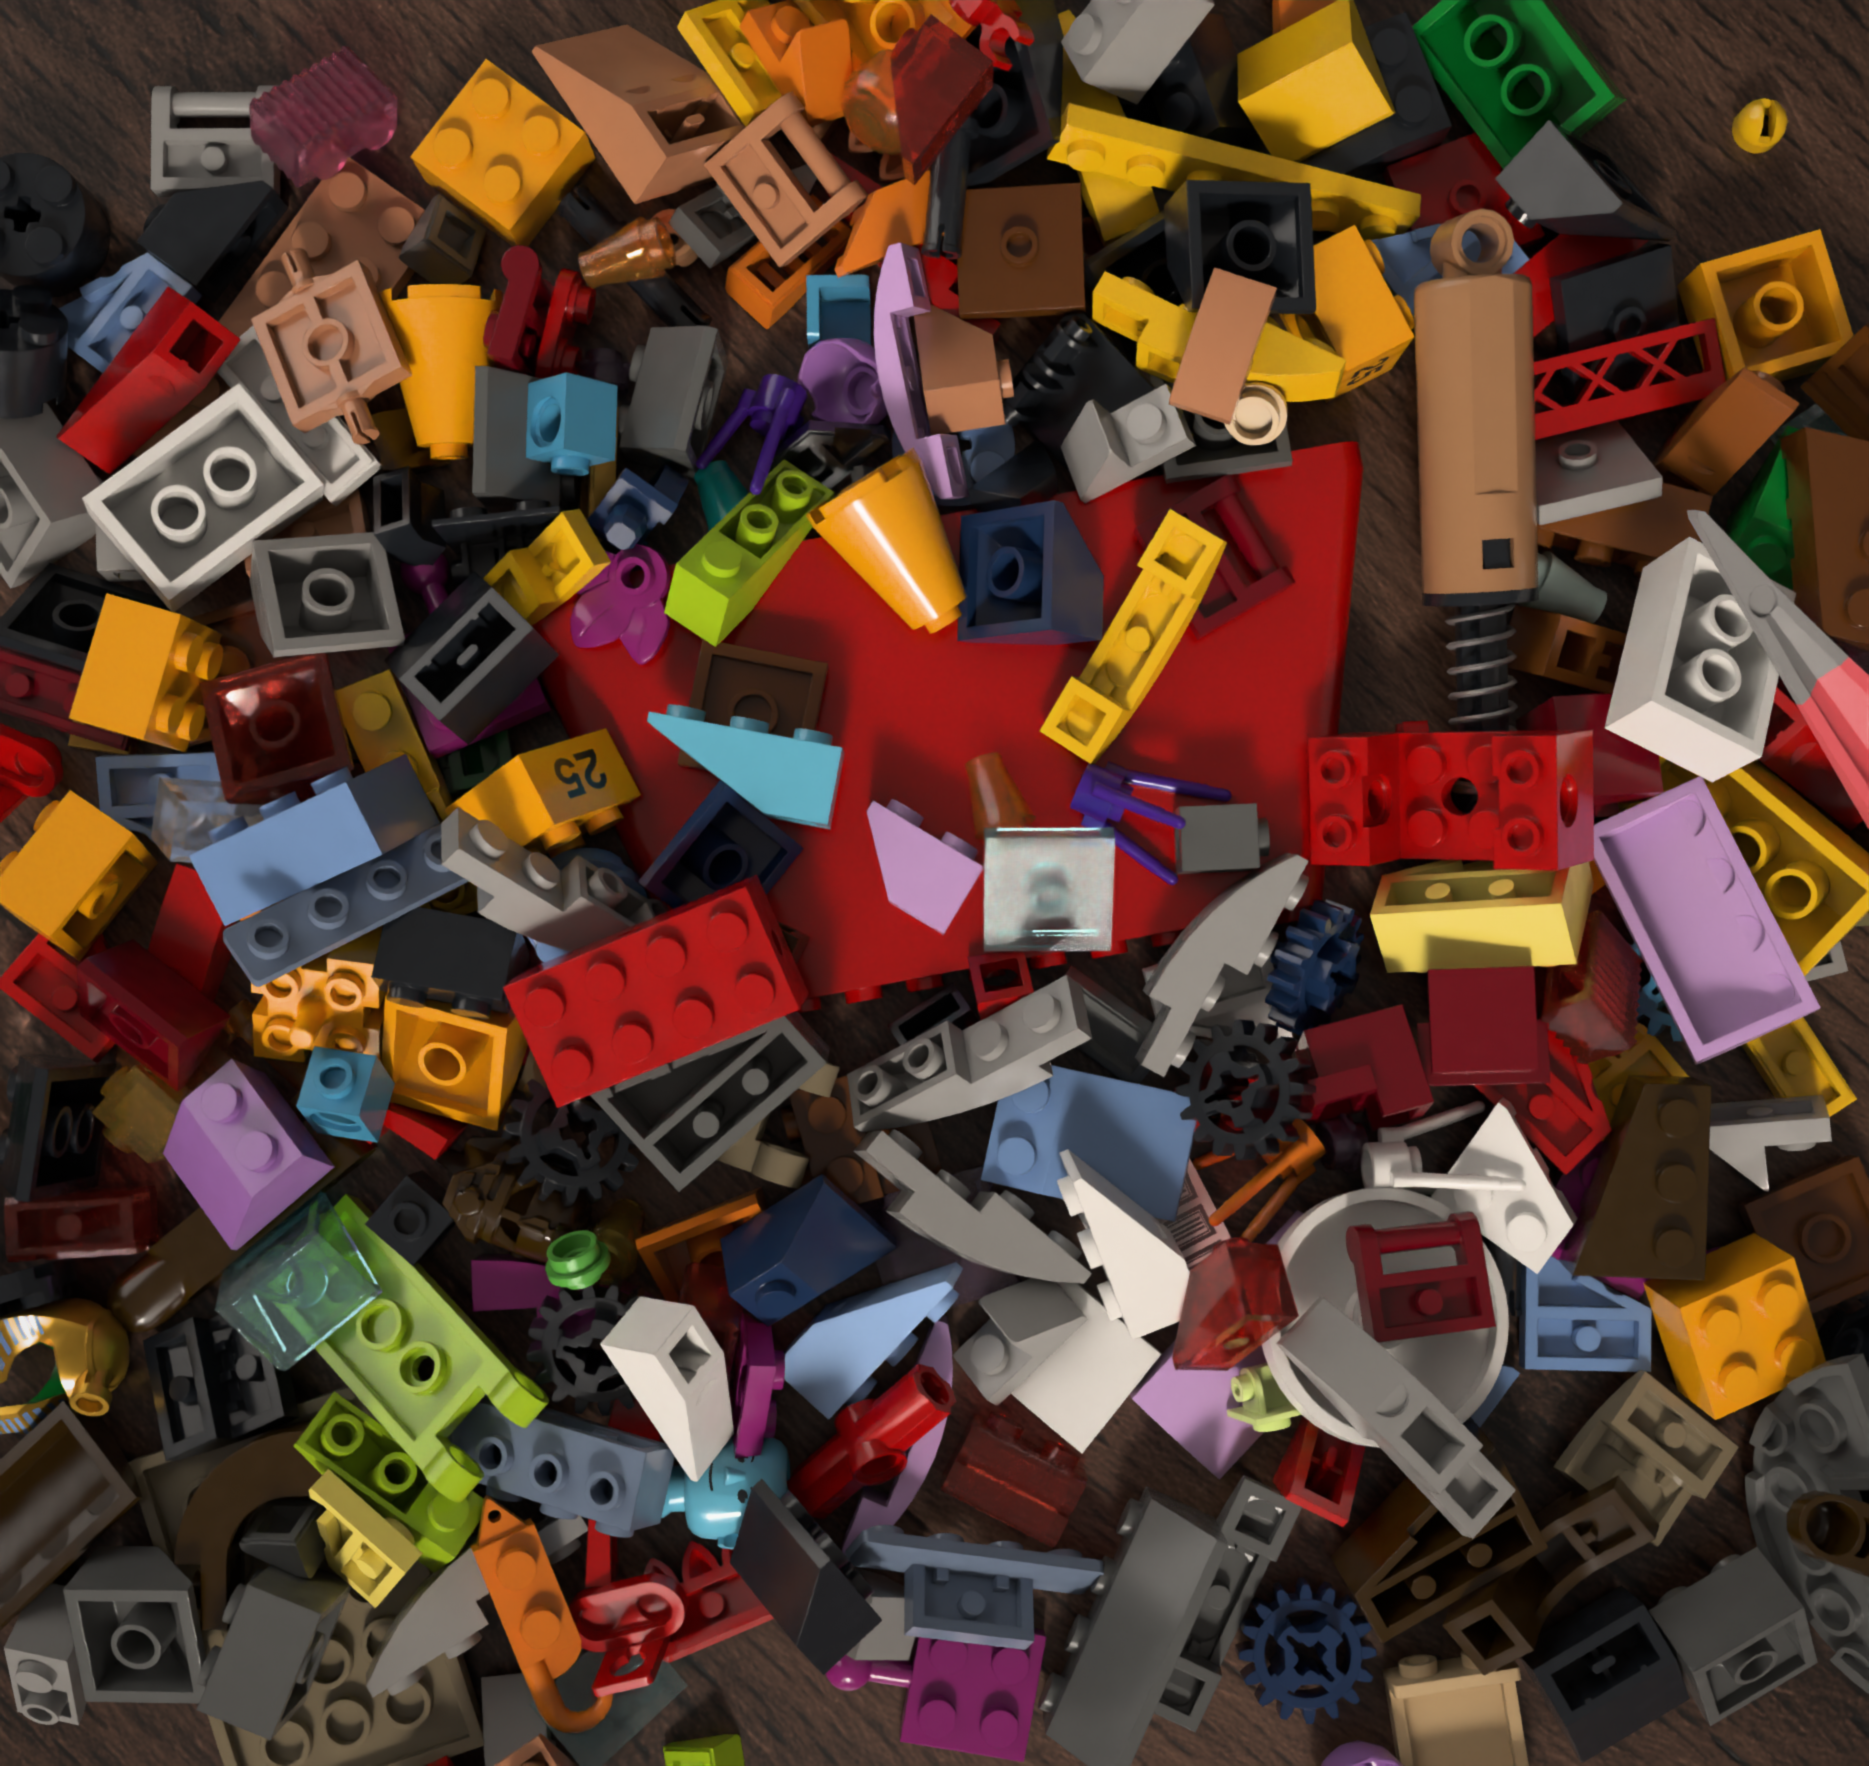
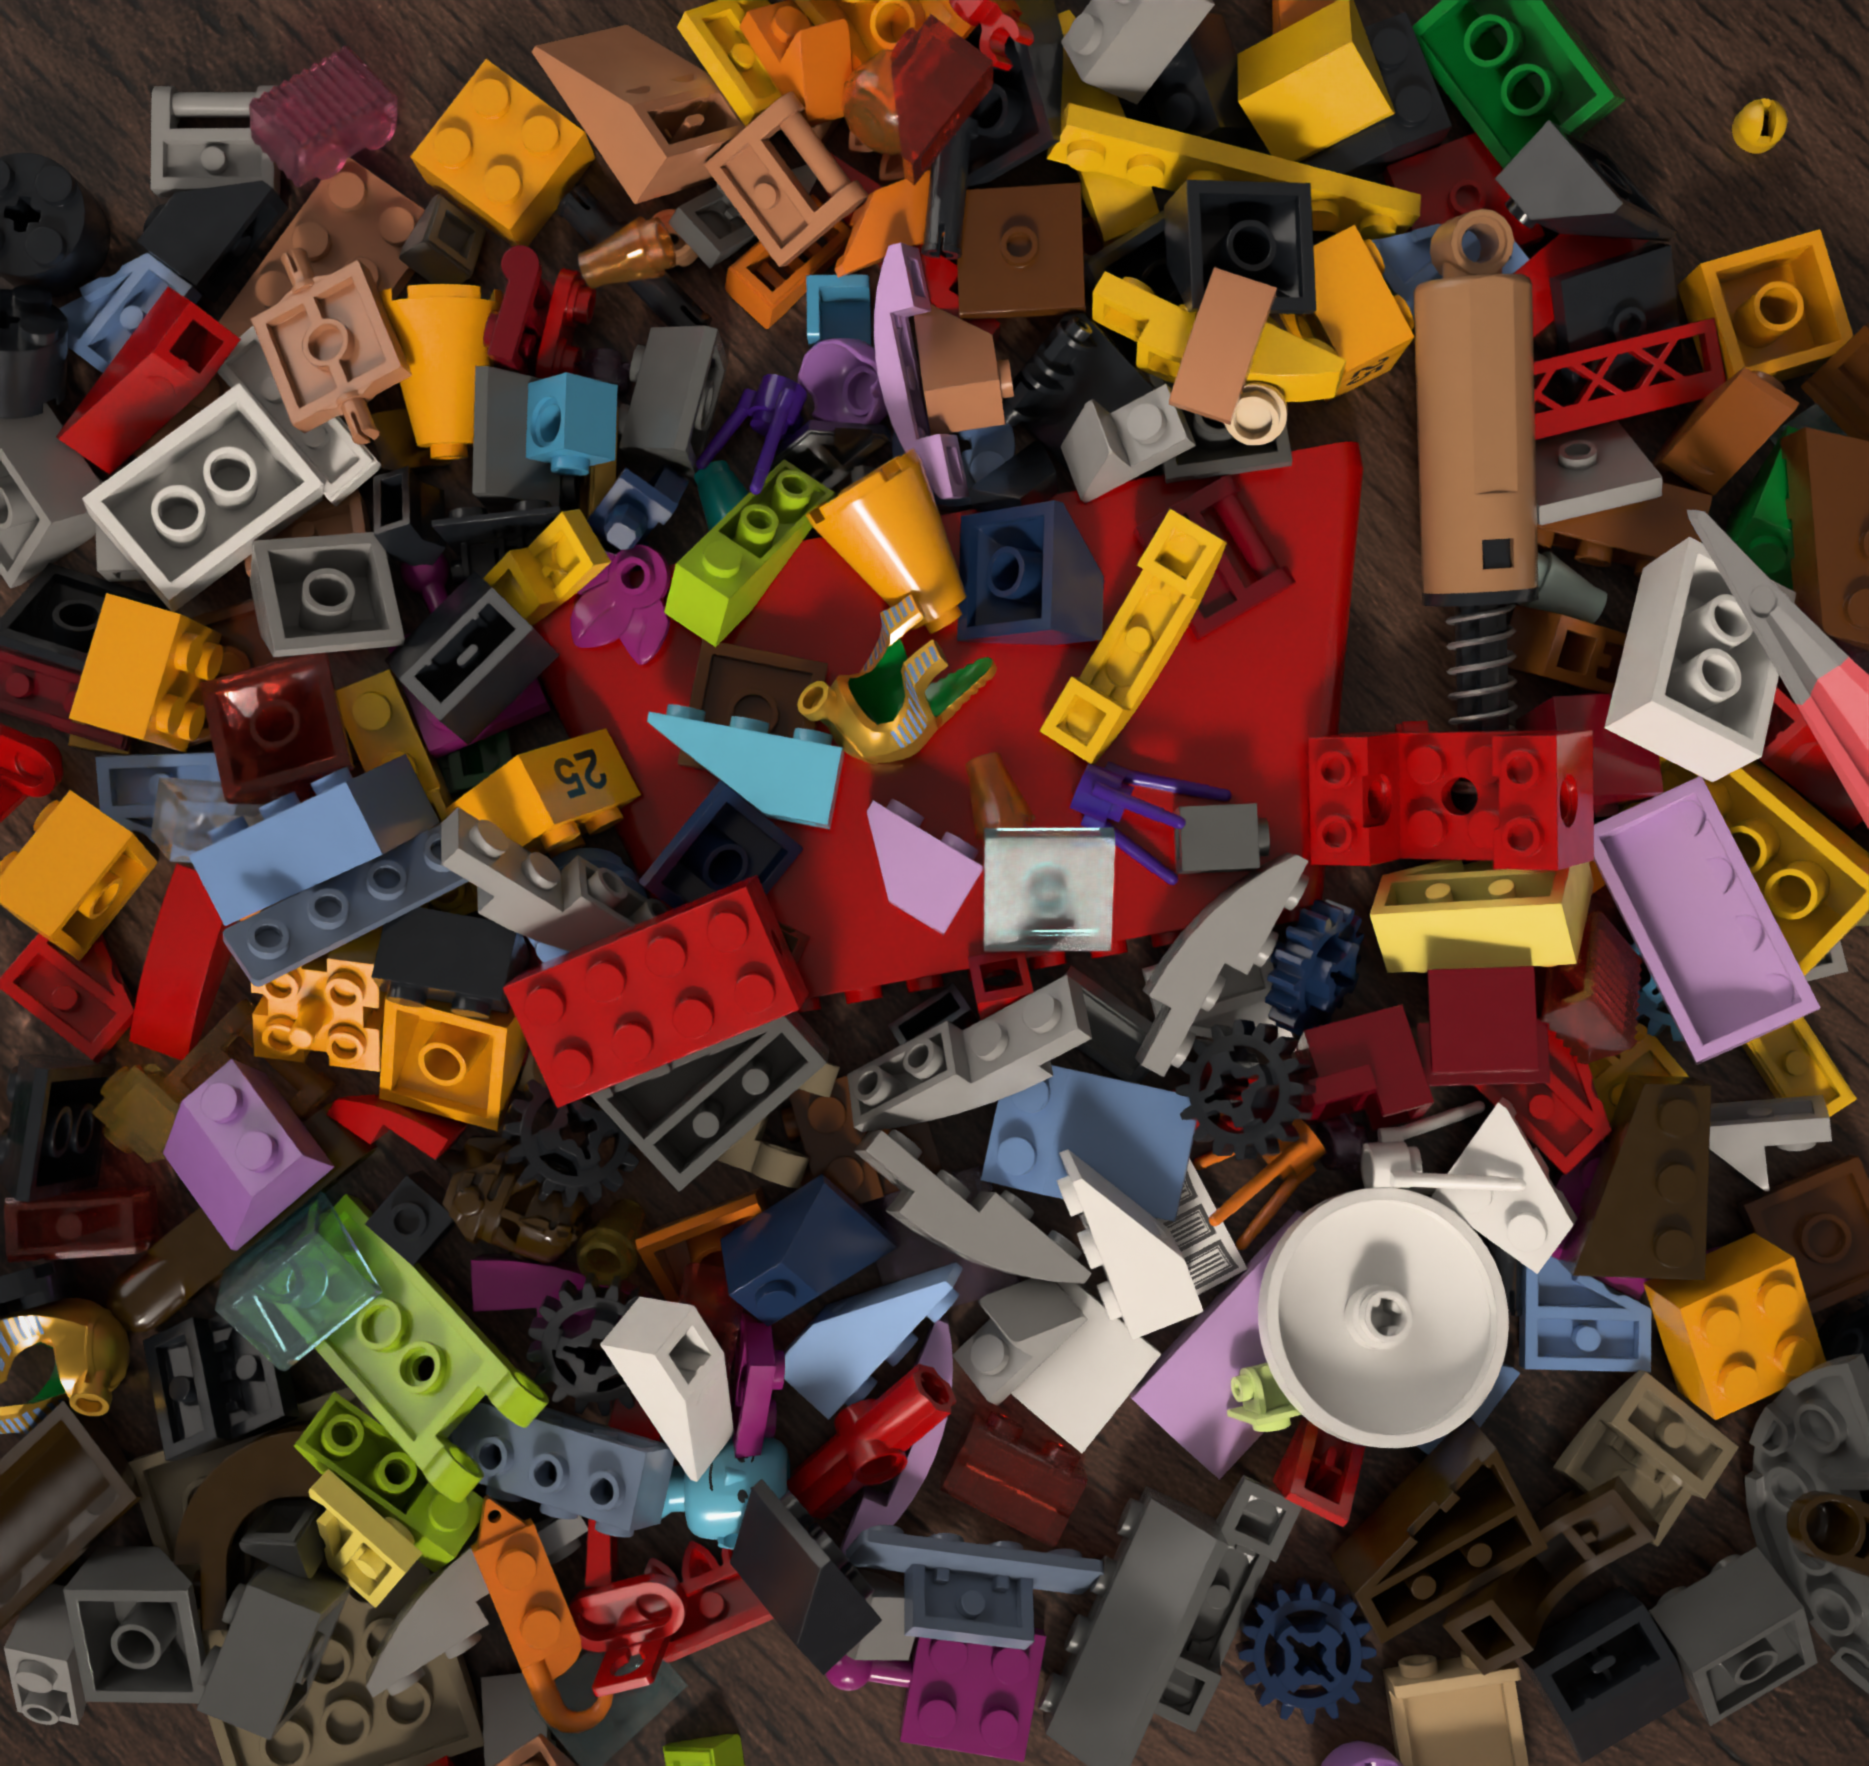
dark red slope [76,939,231,1092] -> none
dark azure brick [296,1046,395,1143] -> none
bright green plate [545,1230,611,1290] -> none
clear red slope [1172,1237,1299,1371] -> none
light grey slope [1276,1297,1516,1539] -> none
dark red plate [1345,1211,1496,1343] -> none
none -> pearl gold piece [797,594,997,765]

